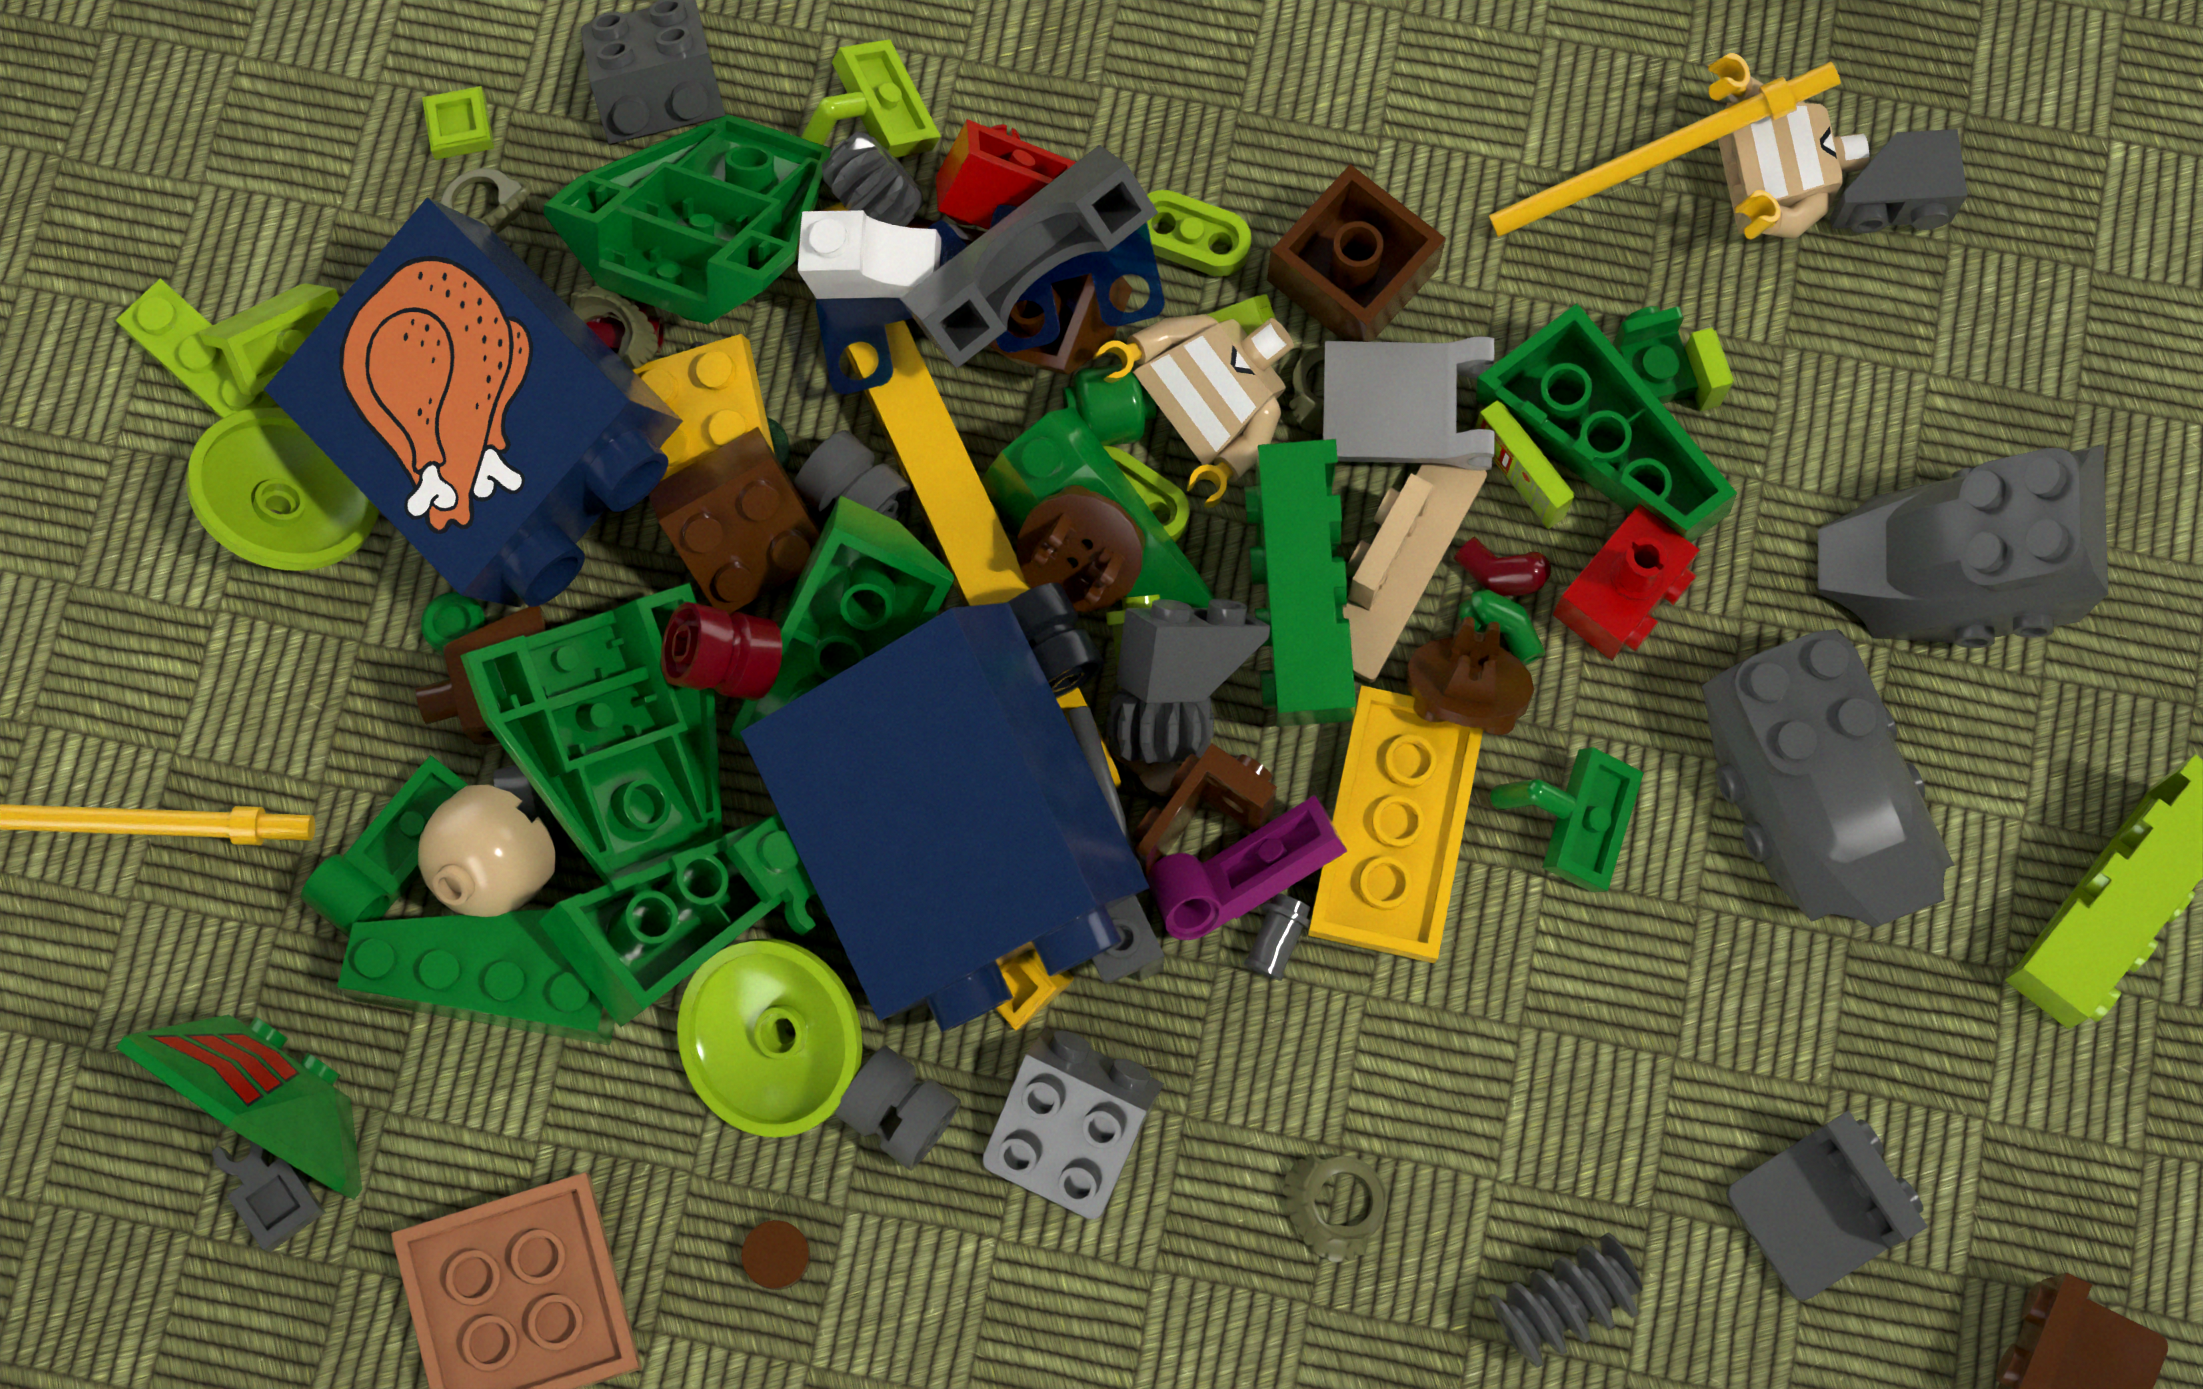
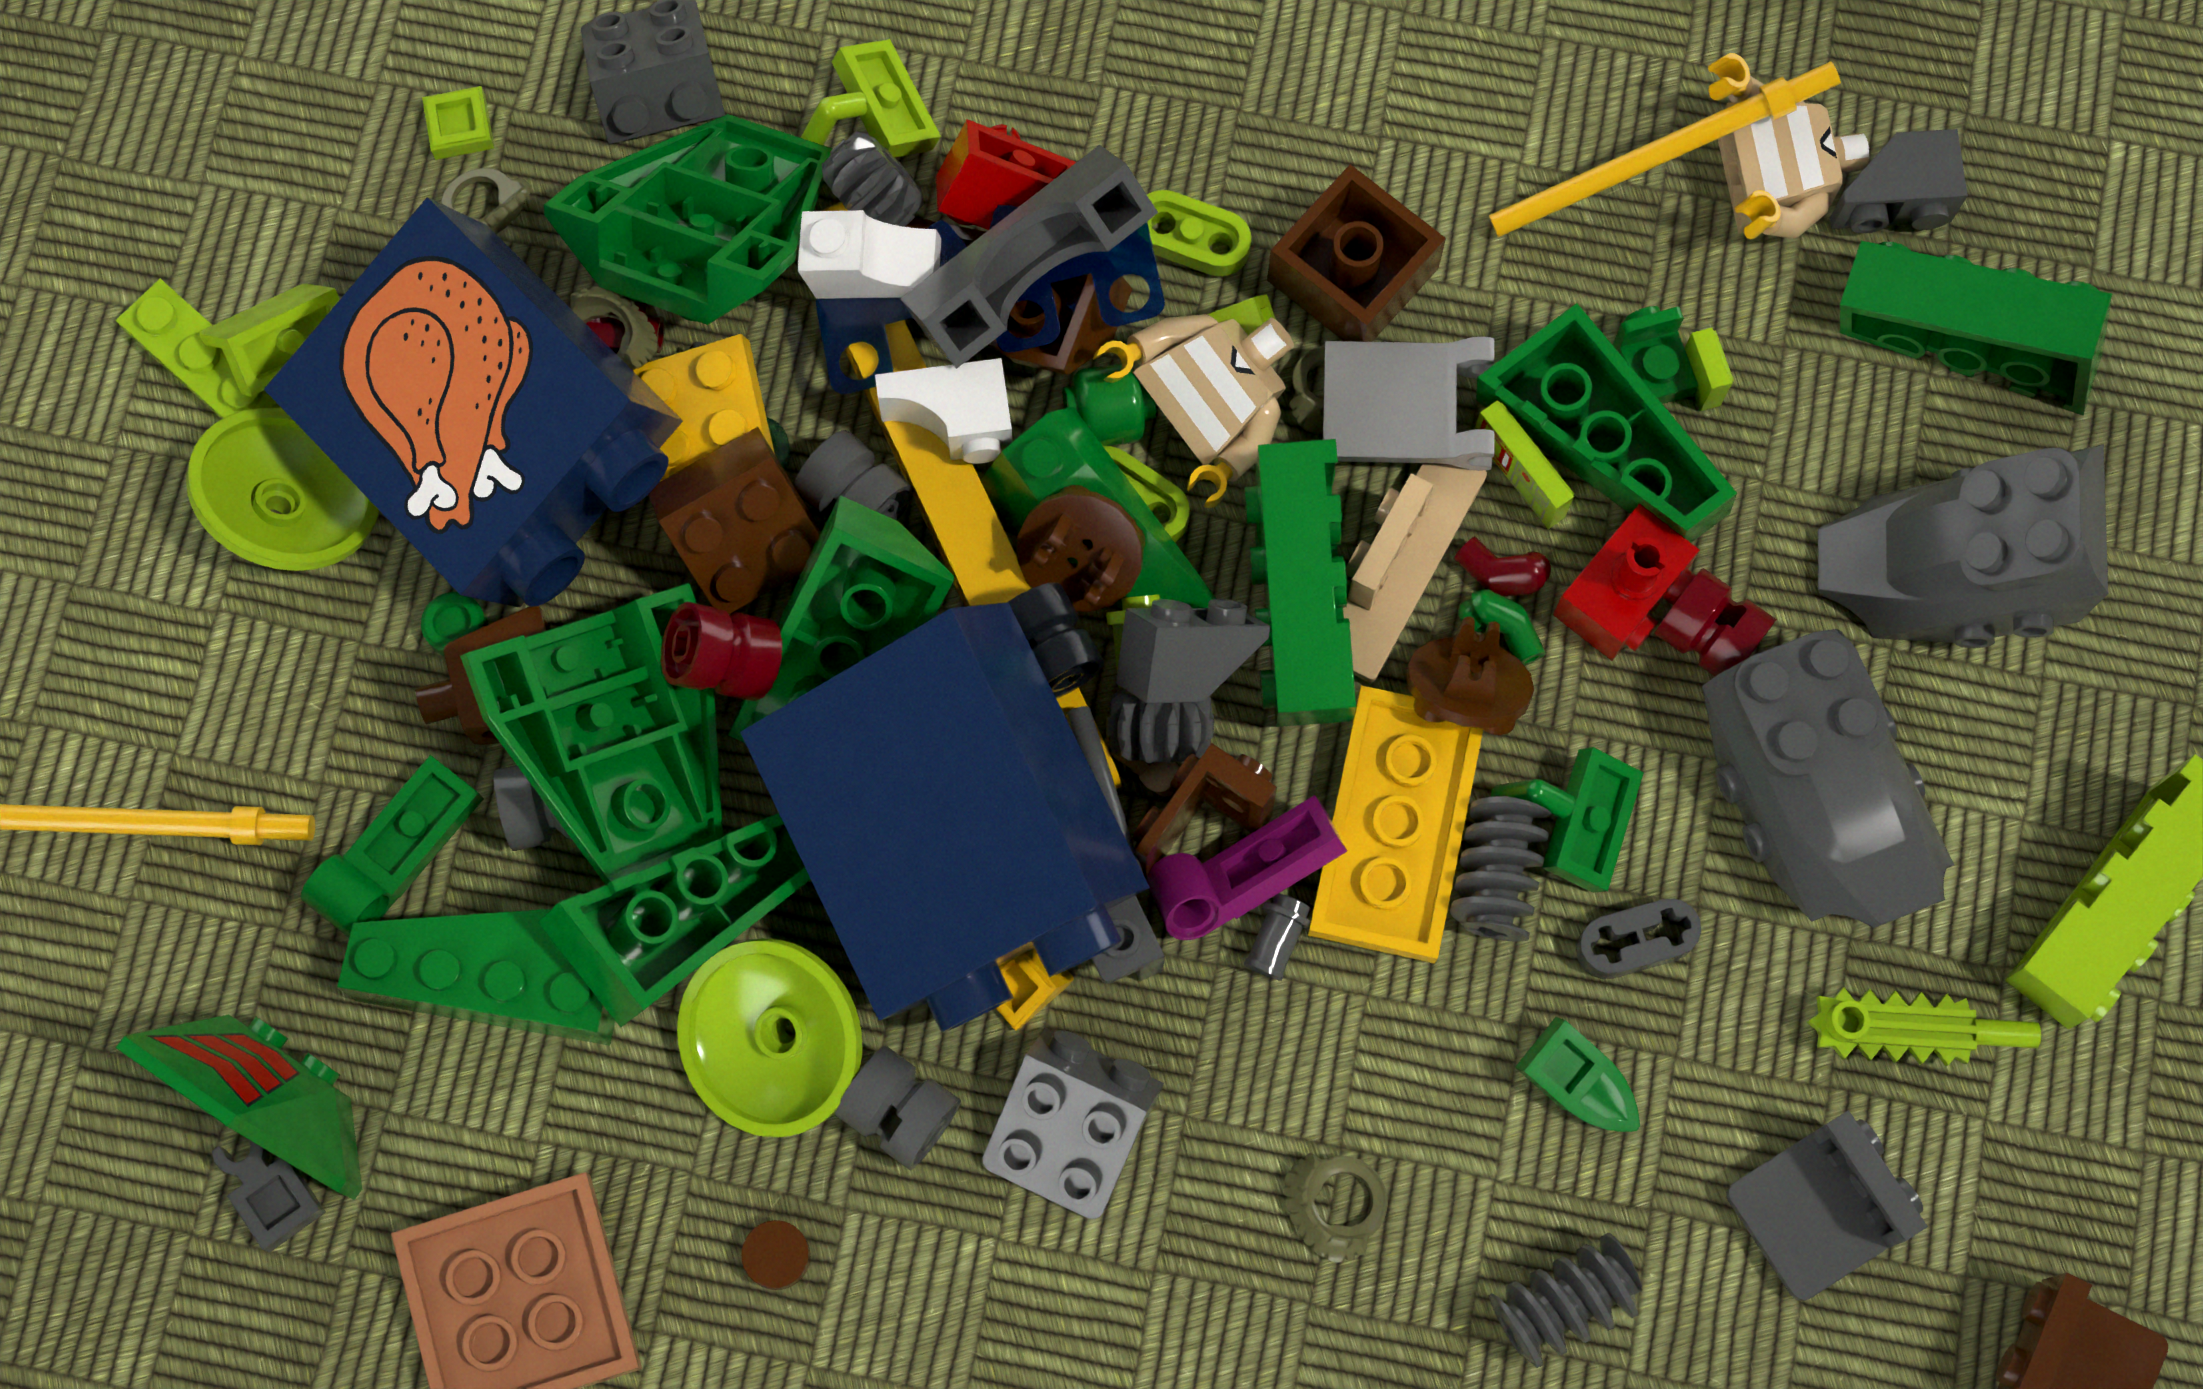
tan cylinder [418,785,555,917] -> none
green plate [725,812,828,936] -> none
none -> white arch [875,358,1012,464]
none -> dark grey piece [1450,796,1552,942]
none -> green plate [1515,1017,1640,1132]
none -> dark grey beam [1576,898,1701,979]
none -> dark red wheel [1654,568,1777,676]
none -> lime piece [1807,987,2041,1066]
none -> green wedge [1840,241,2112,416]

